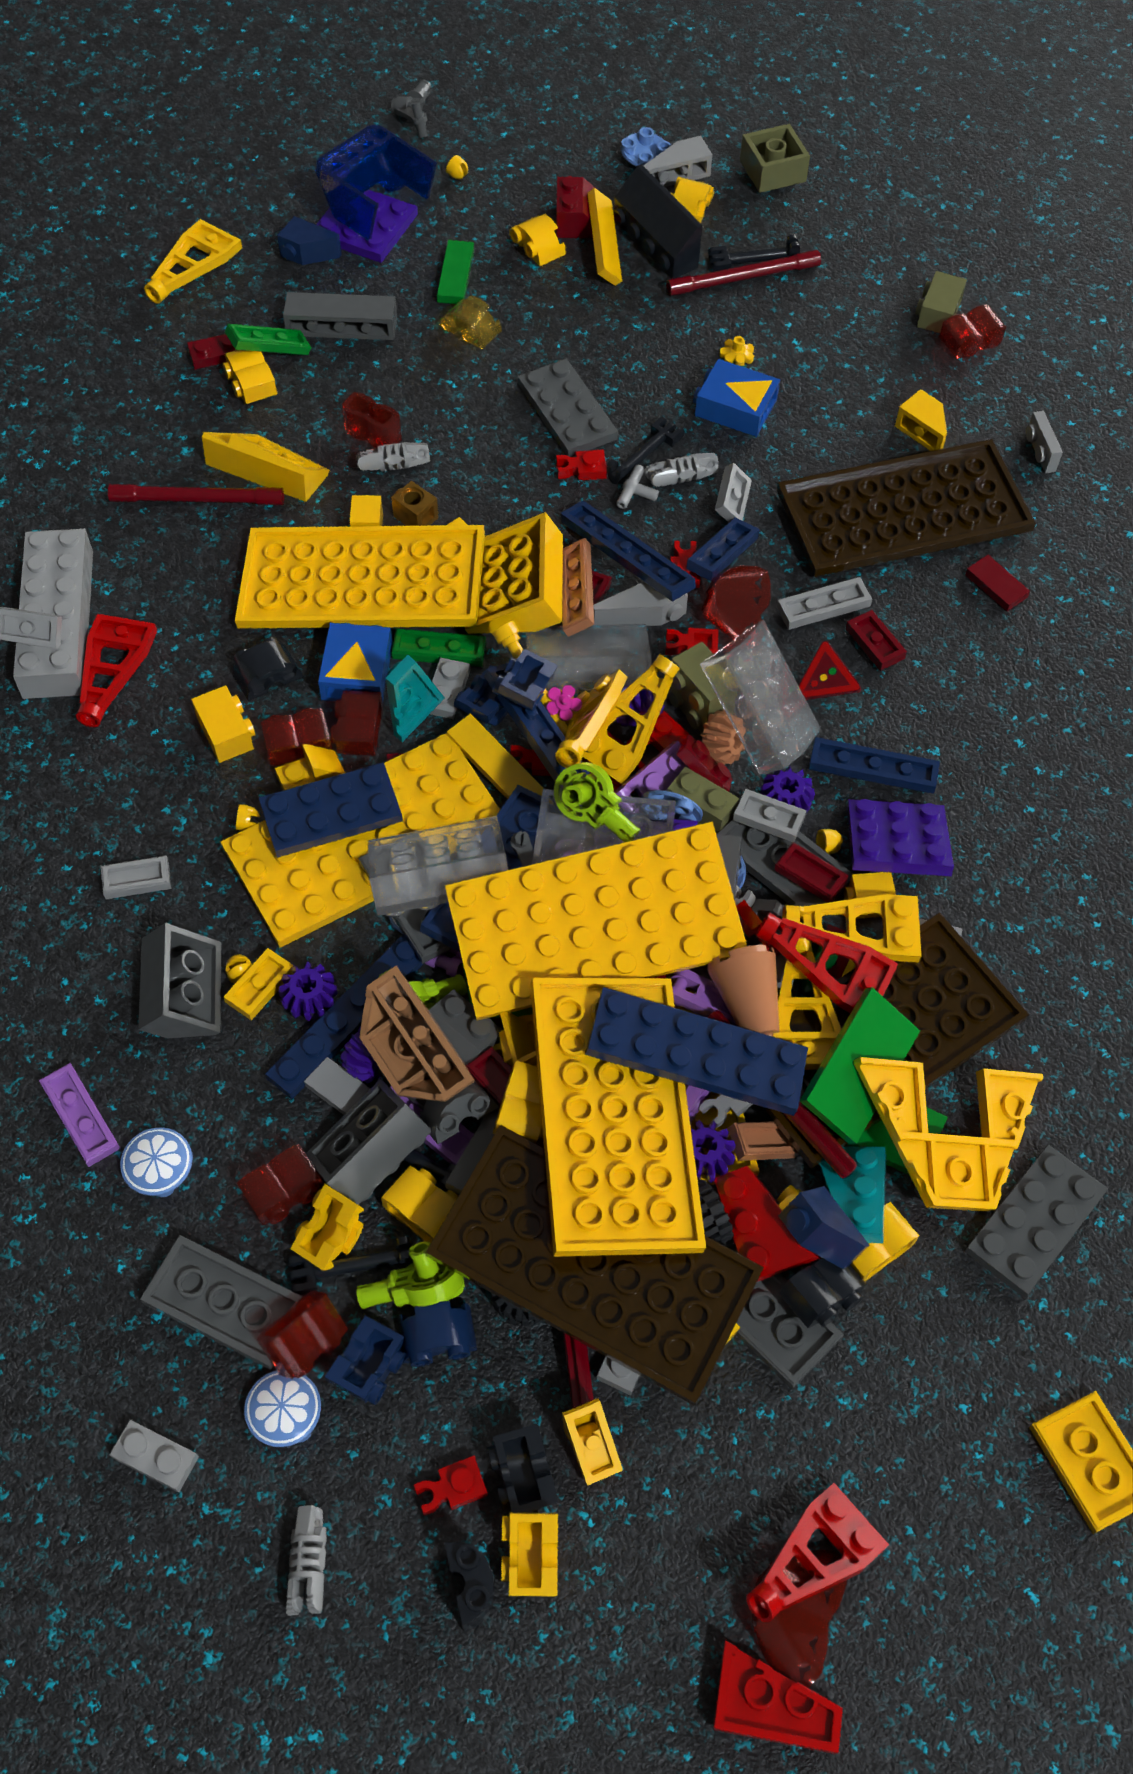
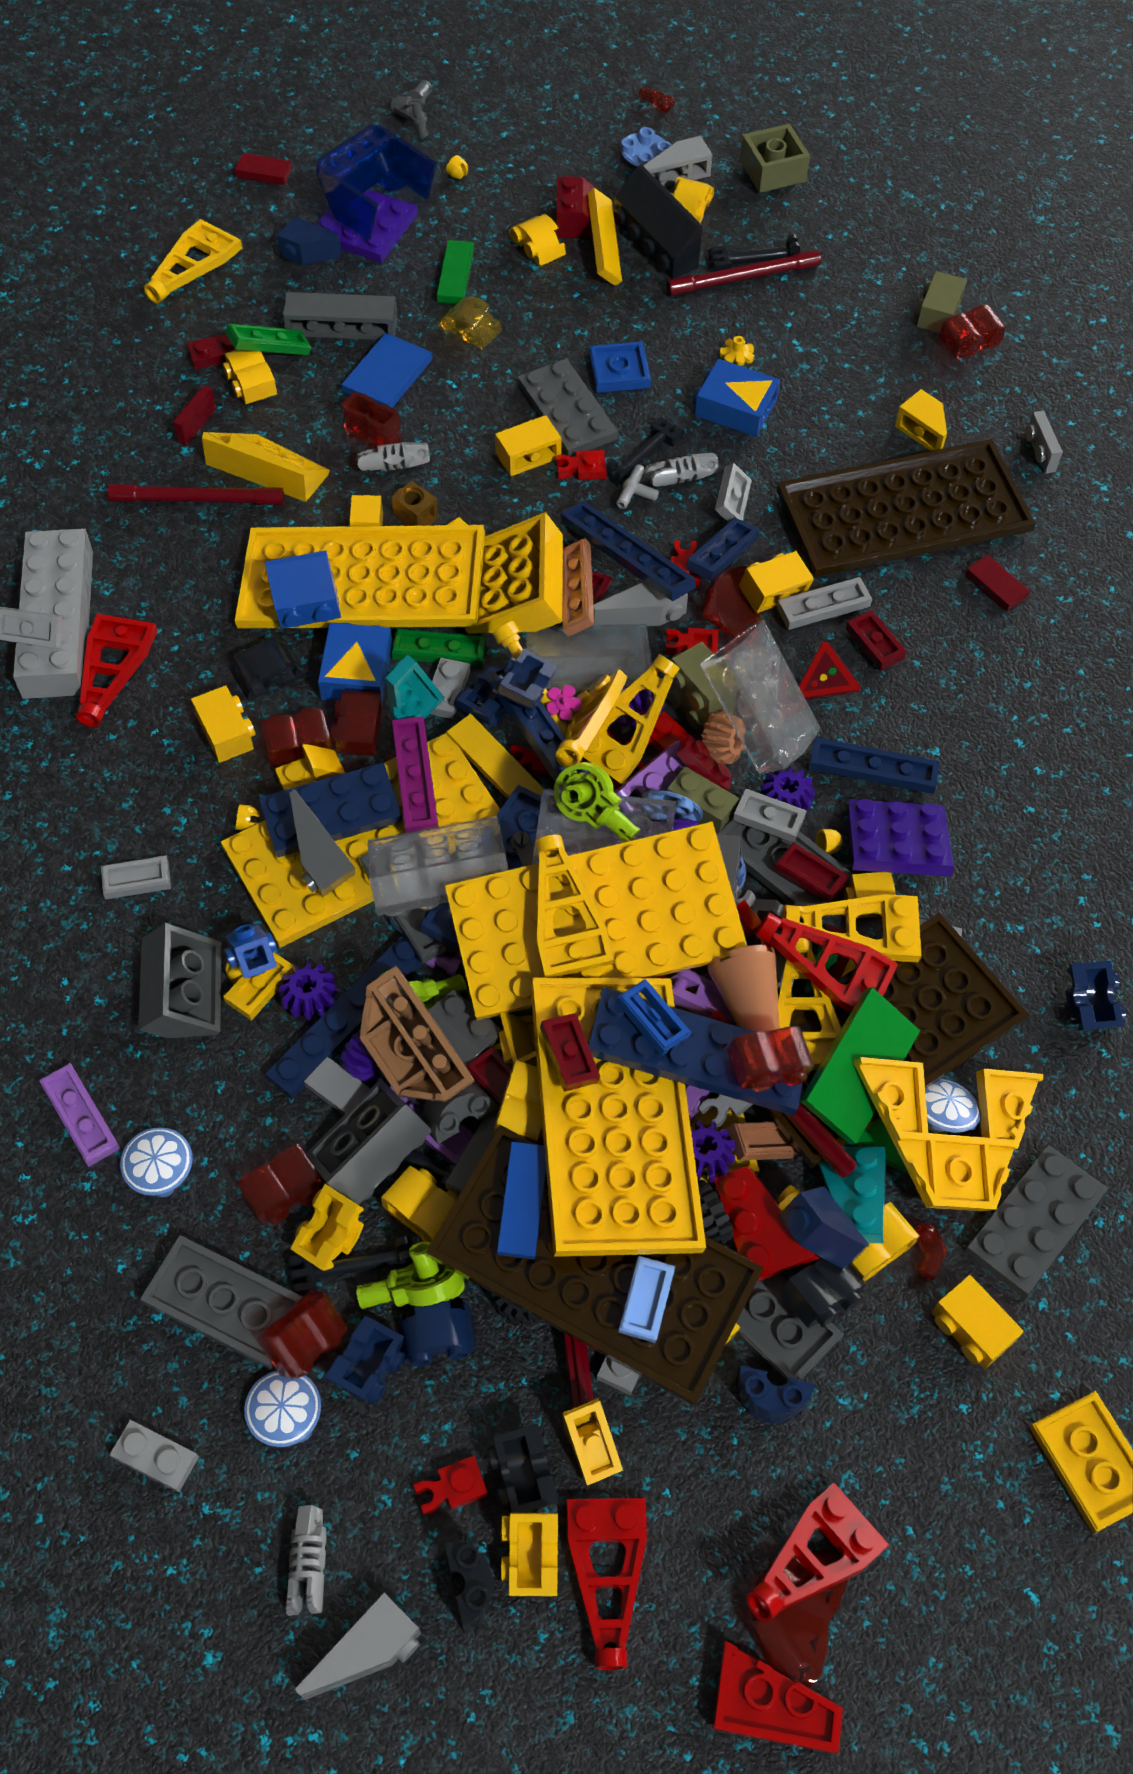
none -> dark red tile [173,385,216,446]
none -> blue brick [224,924,277,979]
none -> dark red tile [235,153,293,185]
none -> blue slope [265,550,342,629]
none -> dark grey slope [289,789,355,897]
none -> light grey slope [295,1593,421,1700]
none -> blue tile [341,333,433,412]
none -> magenta plate [392,716,439,835]
none -> yellow brick [495,415,562,477]
none -> blue tile [497,1142,546,1260]
none -> yellow plate [535,834,614,978]
none -> dark red plate [540,1013,600,1092]
none -> red plate [567,1498,647,1670]
none -> blue tile [589,341,651,393]
none -> blue tile [616,979,692,1056]
none -> light blue tile [618,1256,675,1343]
none -> clear red arm [639,86,675,112]
none -> clear red brick [727,1027,815,1092]
none -> dark blue cylinder [736,1365,816,1424]
none -> yellow brick [739,551,814,614]
none -> clear red arm [916,1223,947,1280]
none -> dish [925,1078,981,1134]
none -> yellow brick [932,1275,1024,1370]
none -> dark blue cylinder [1066,960,1126,1031]

